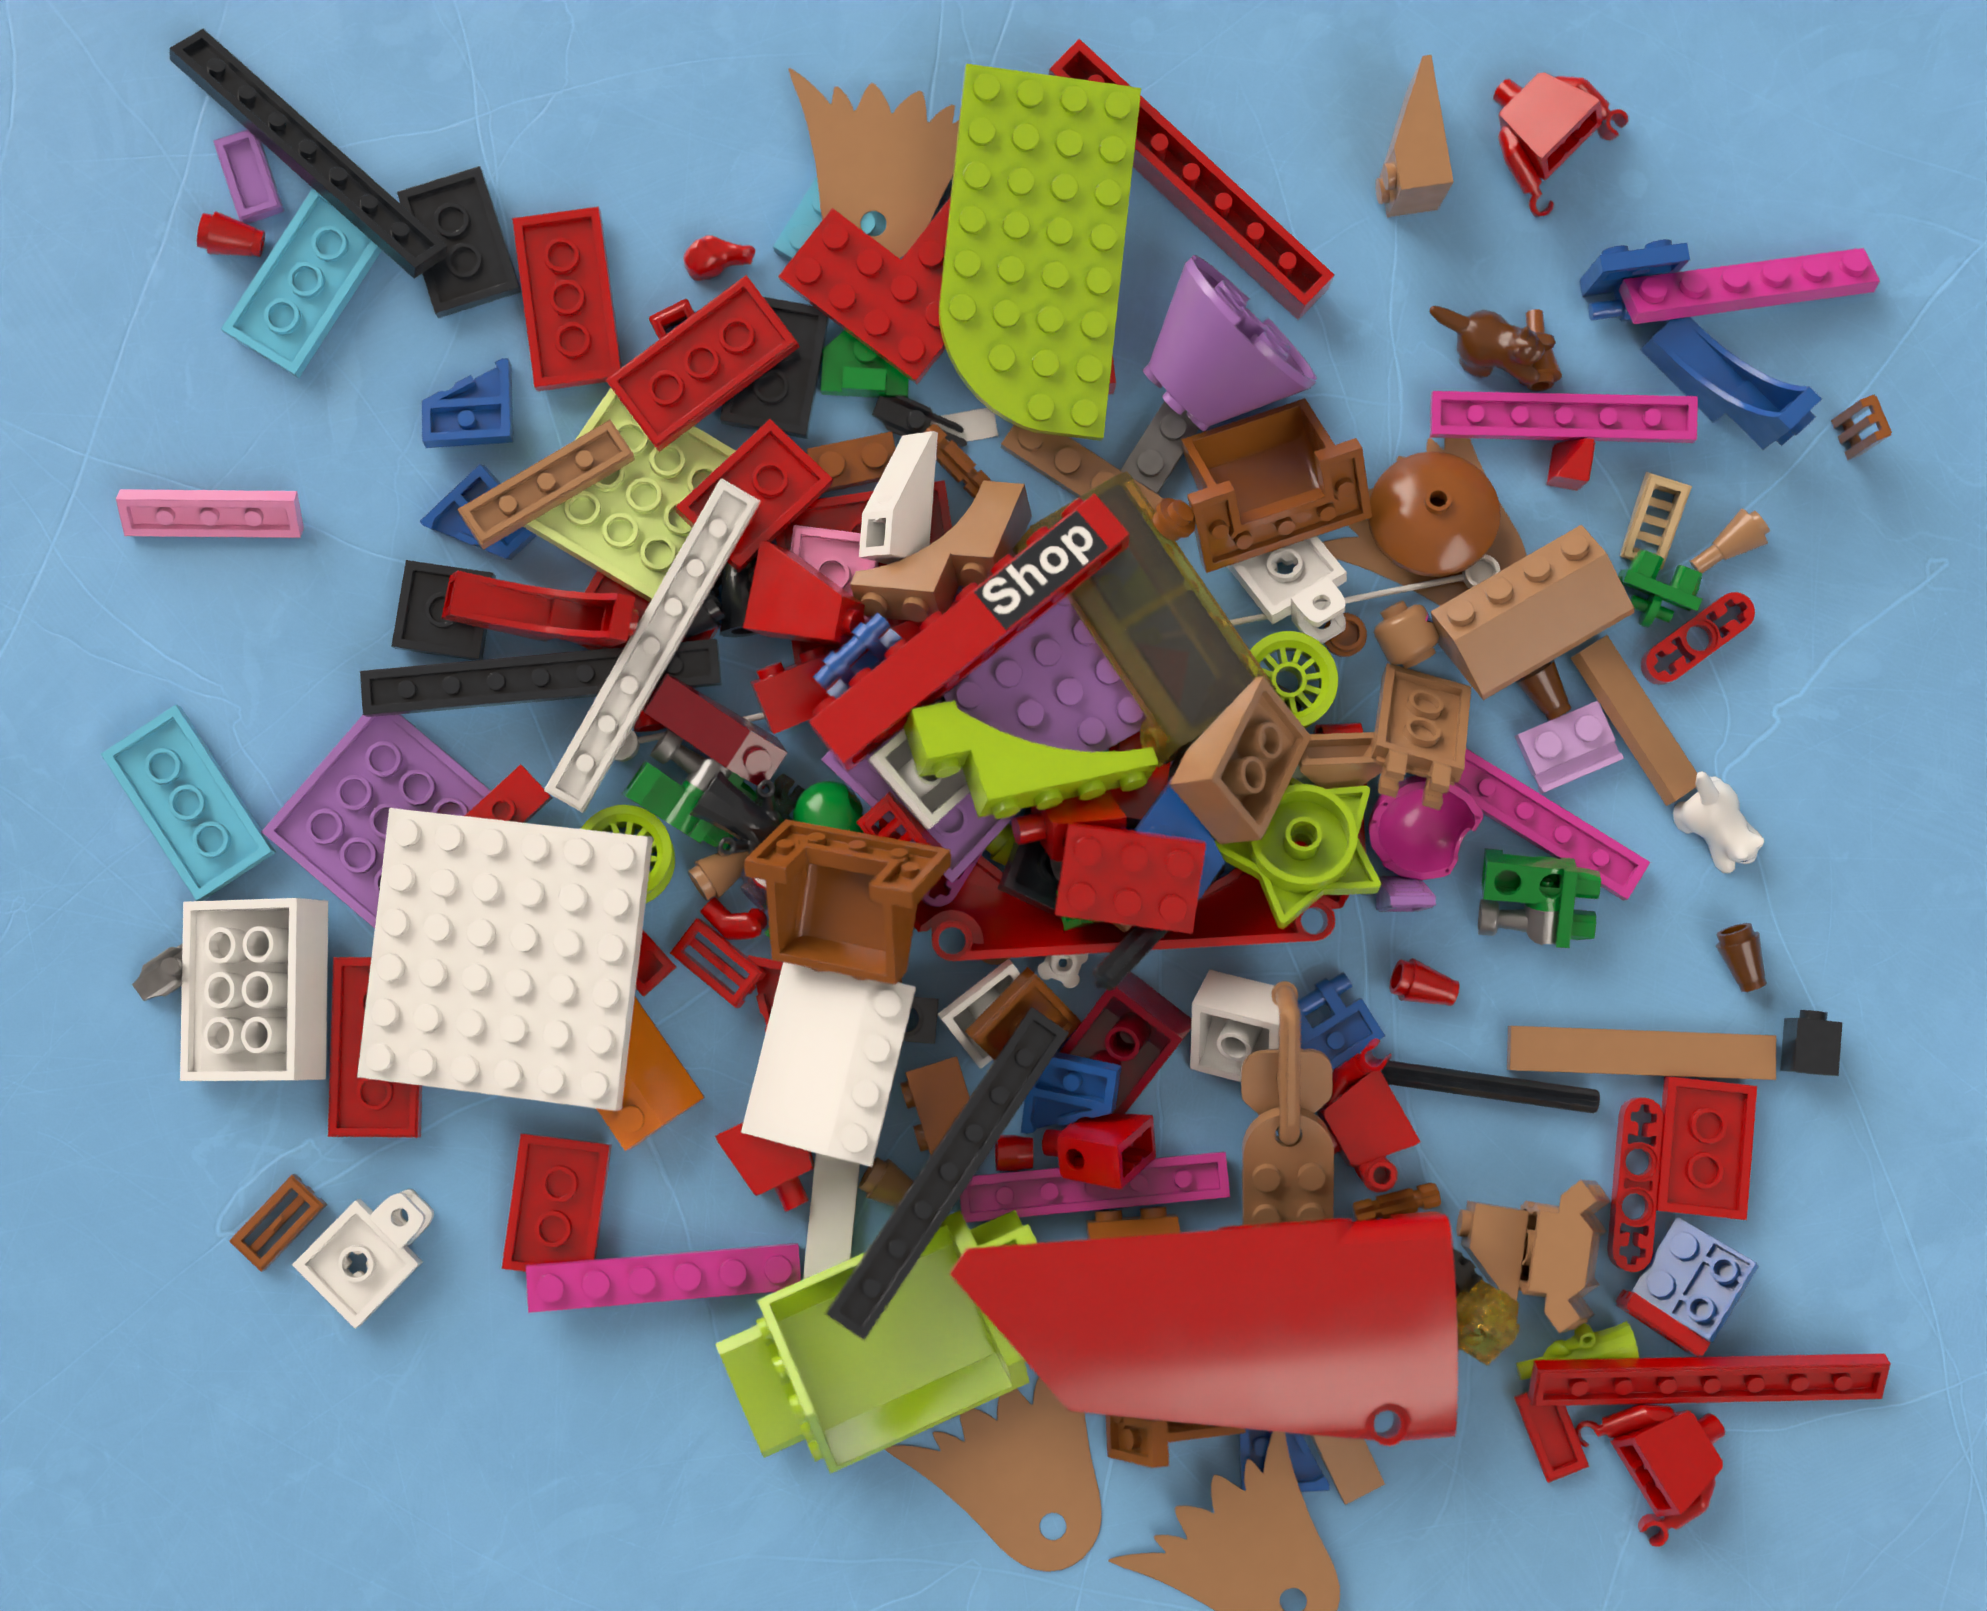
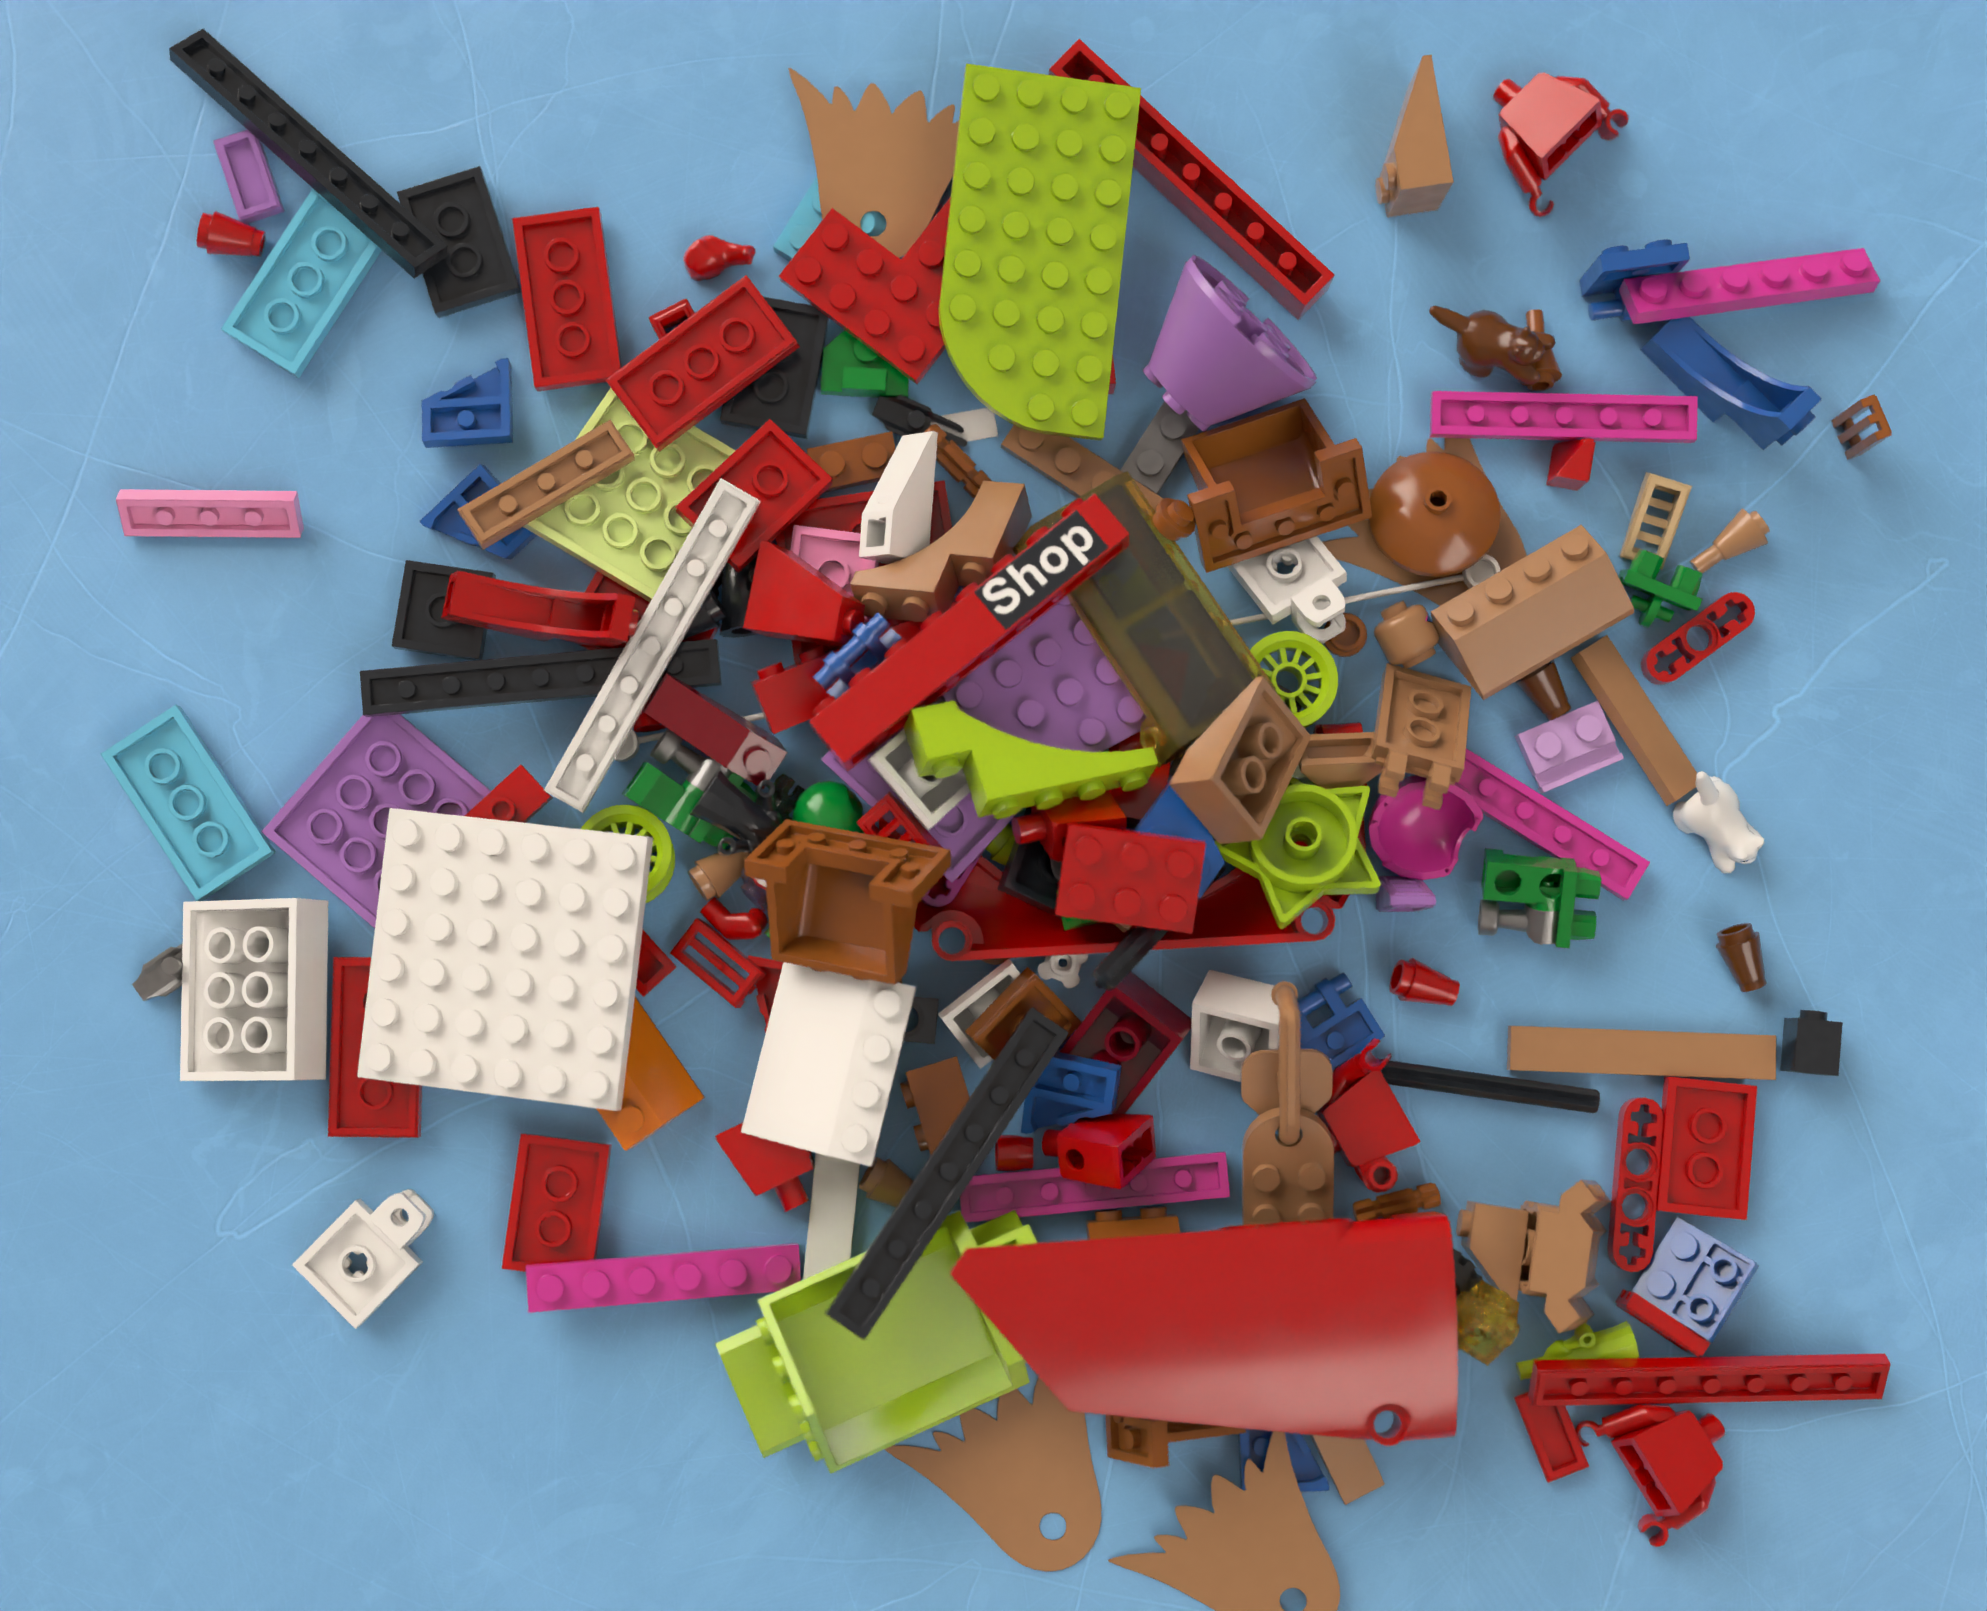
dark orange tile [229,1174,328,1272] -> none

